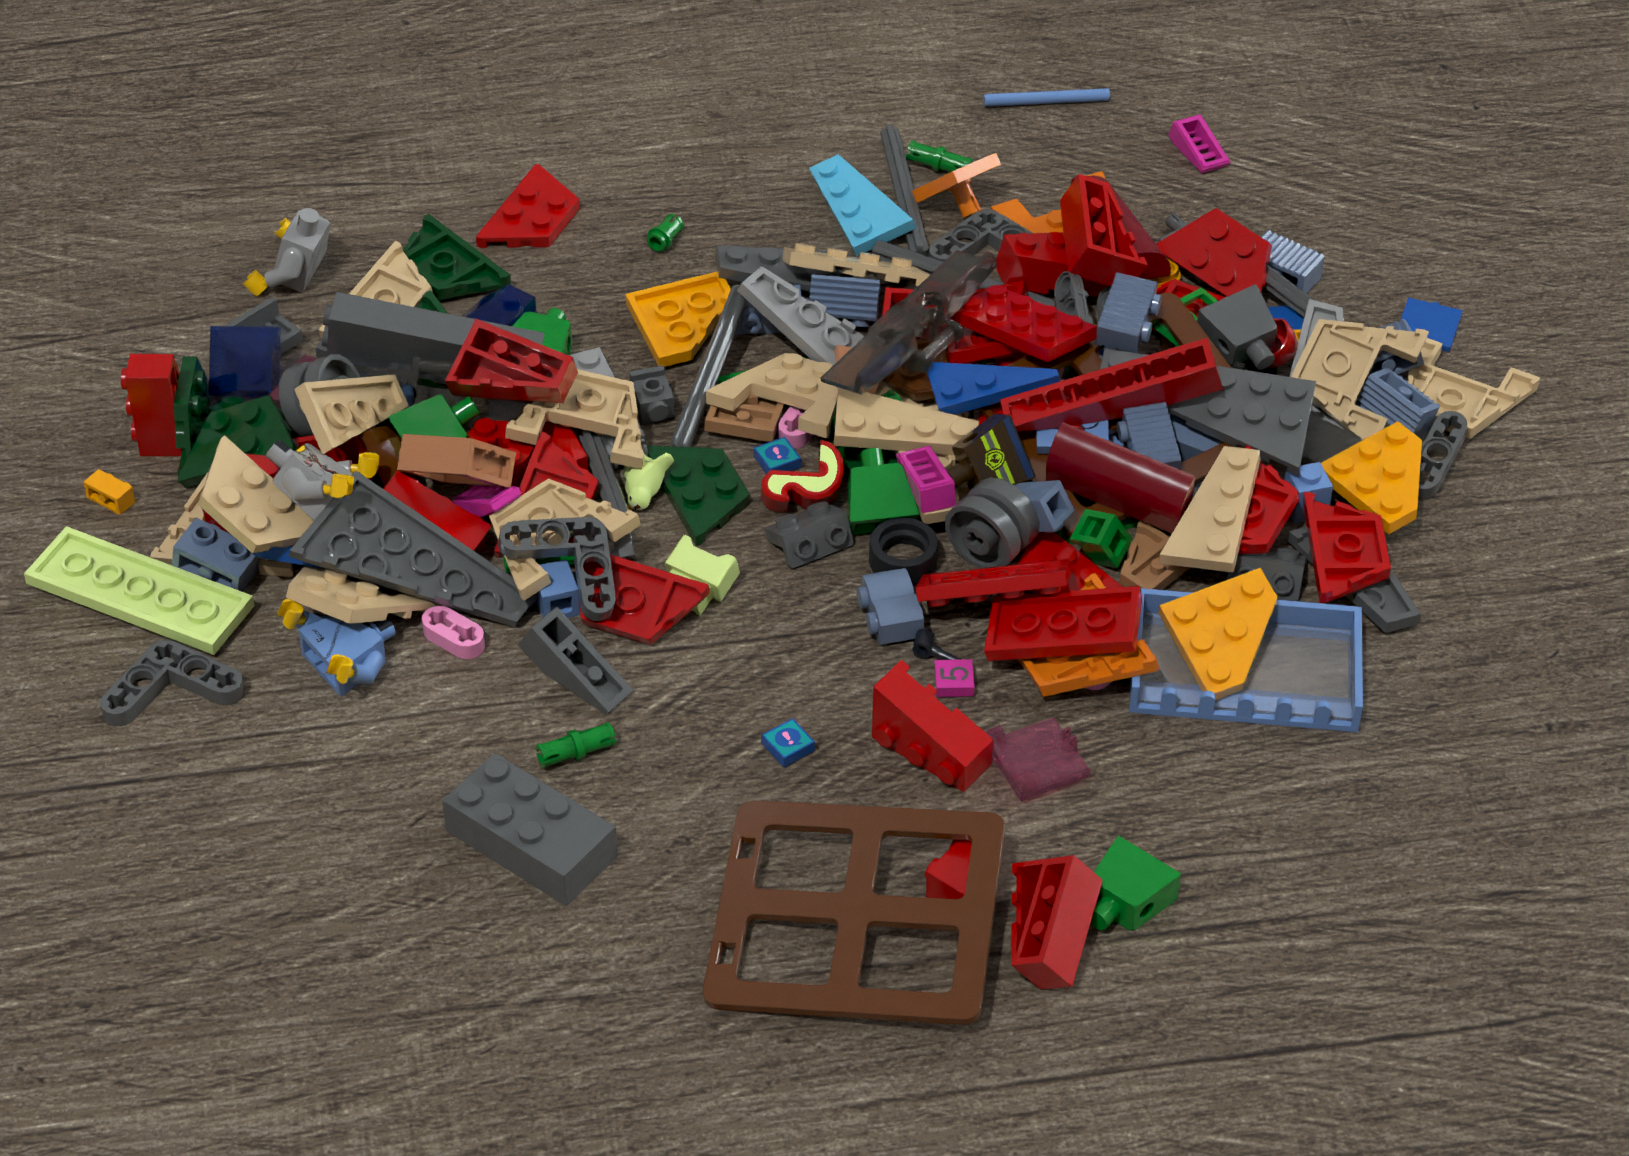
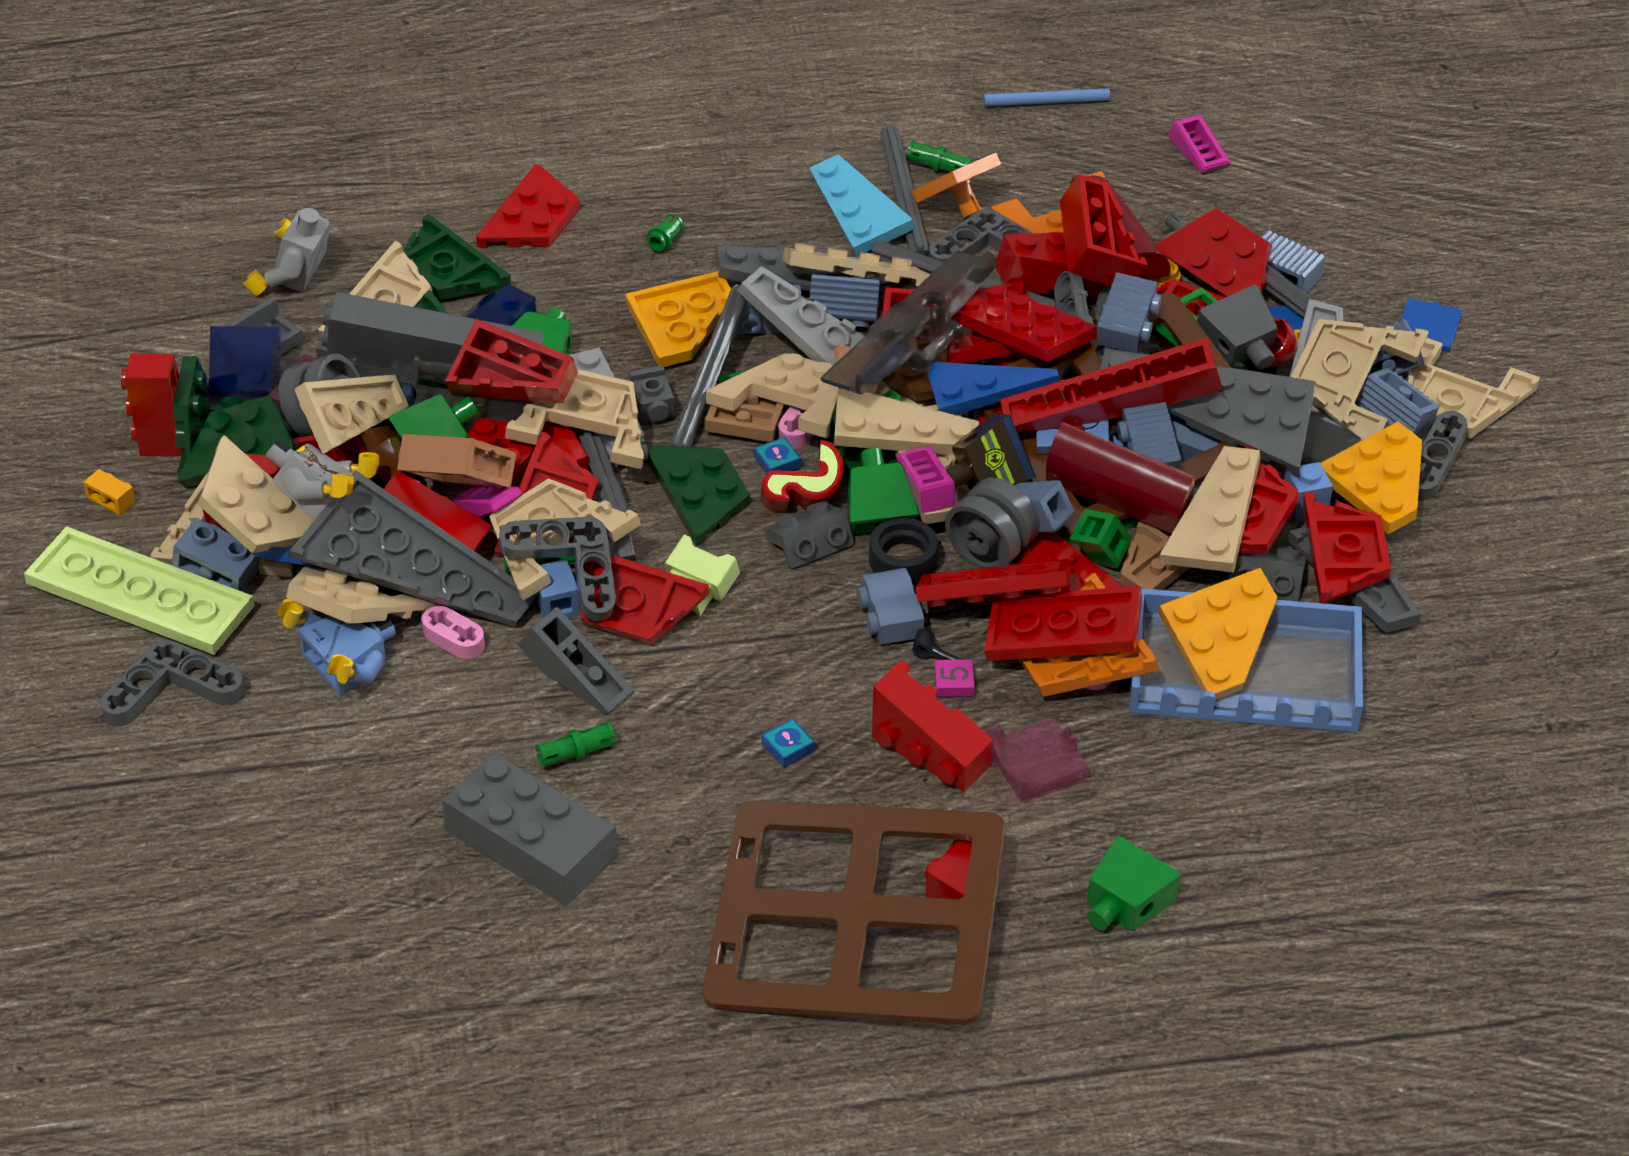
yellowish green animal [624,453,674,510] -> none
red wedge [1011,855,1102,990] -> none

